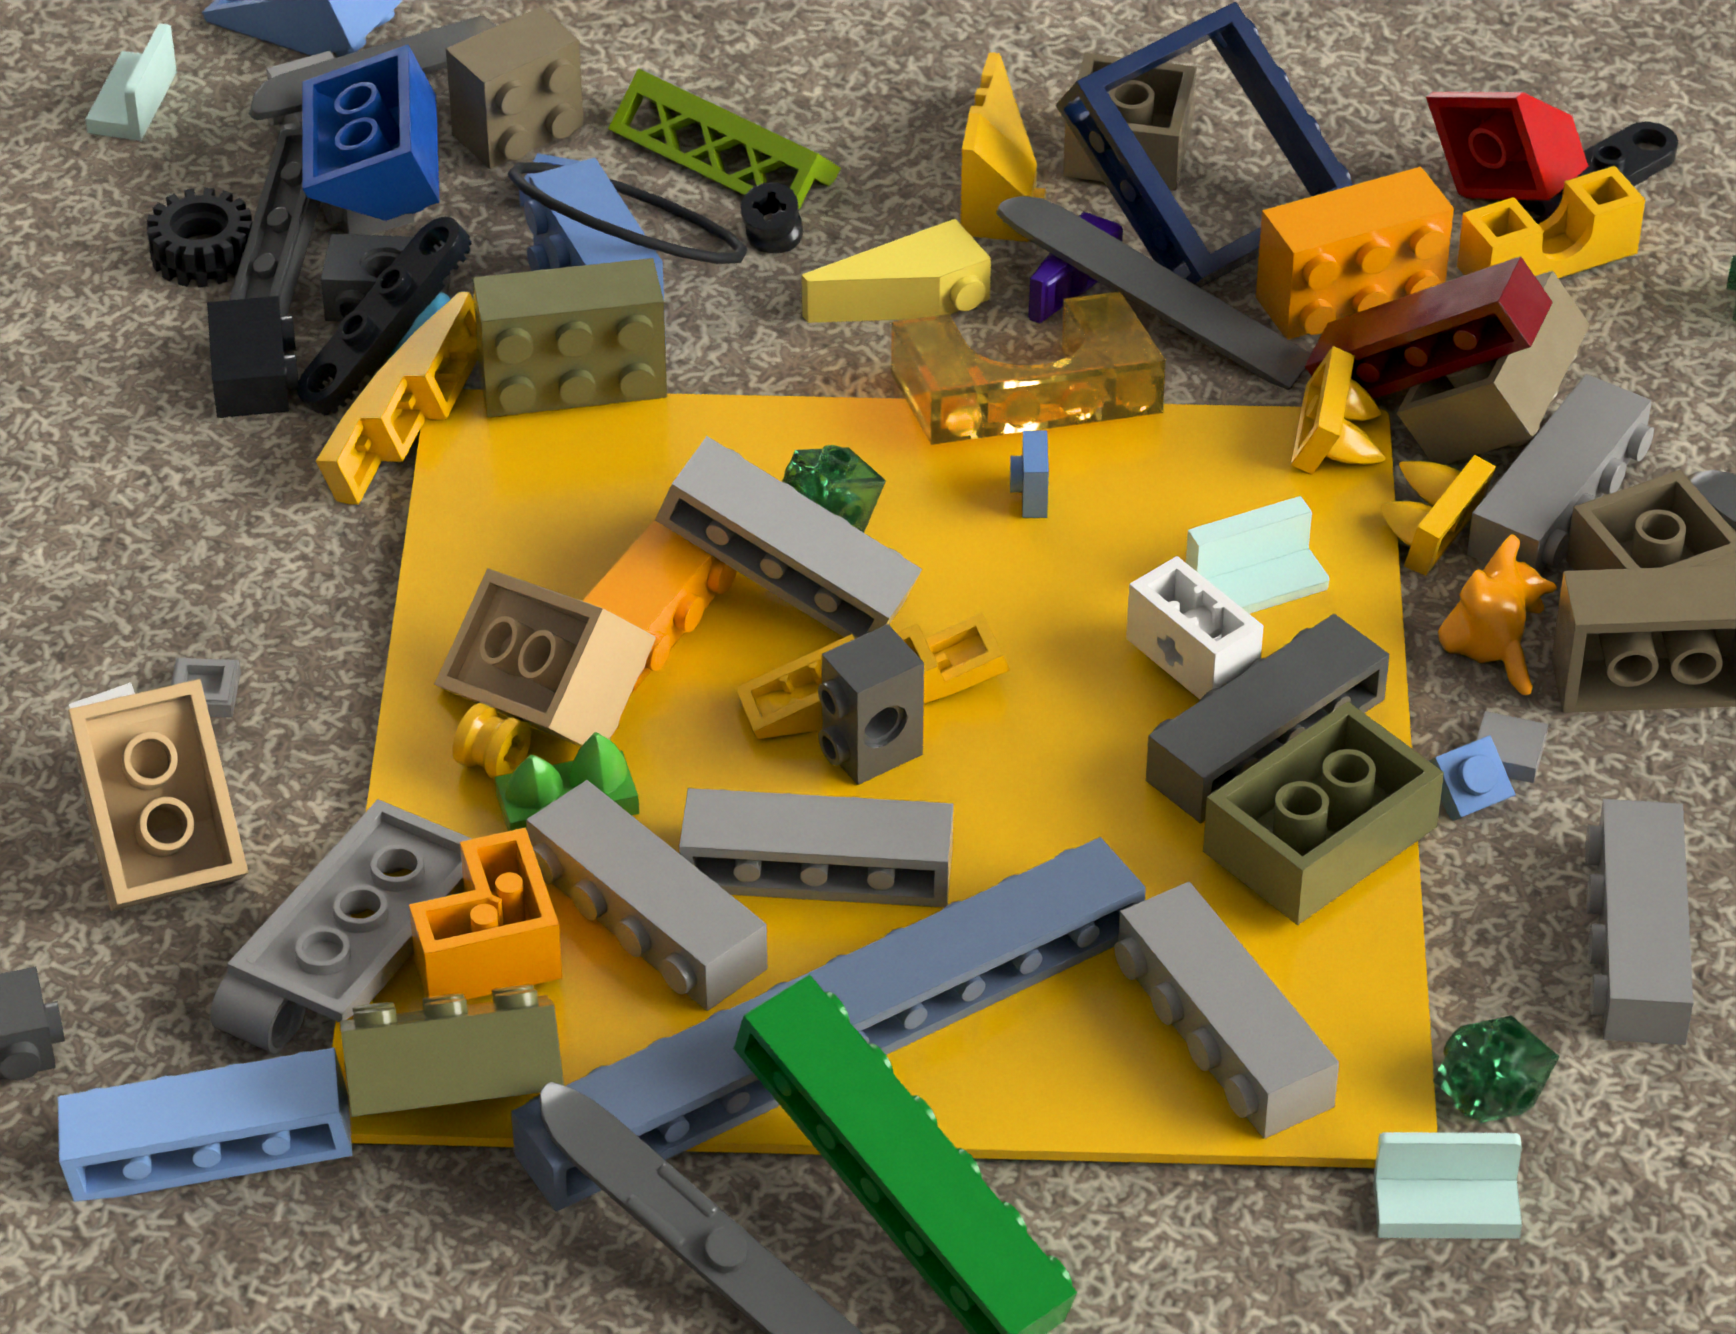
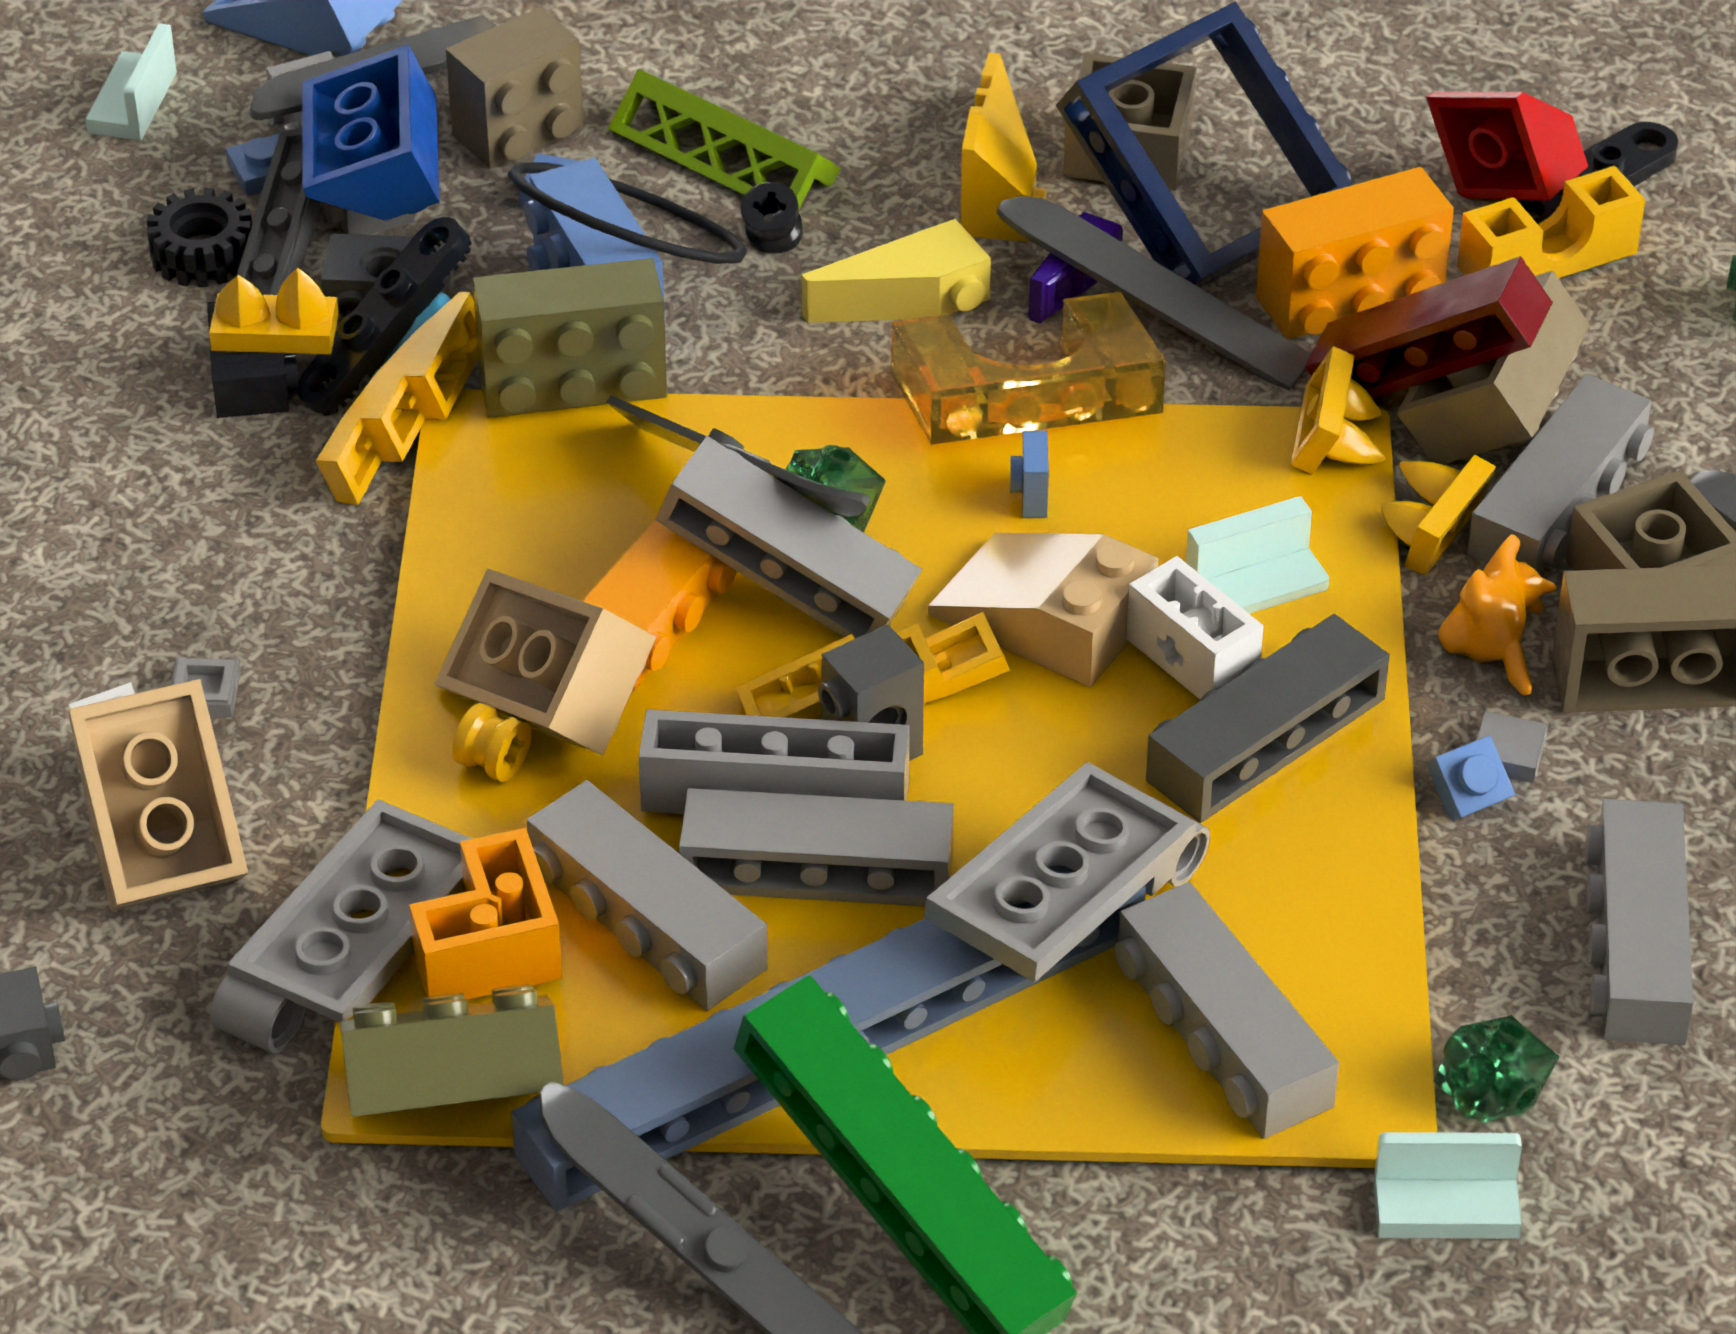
light blue brick [58,1047,353,1202] -> none
bright green tile [495,732,639,831] -> none
olive brick [1203,701,1444,925] -> none
none -> yellow tile [209,268,339,355]
none -> medium blue plate [226,134,279,196]
none -> dark grey piece [606,395,871,517]
none -> light grey brick [639,709,910,814]
none -> light grey hinge [924,762,1210,983]
none -> tan slope [928,533,1158,687]

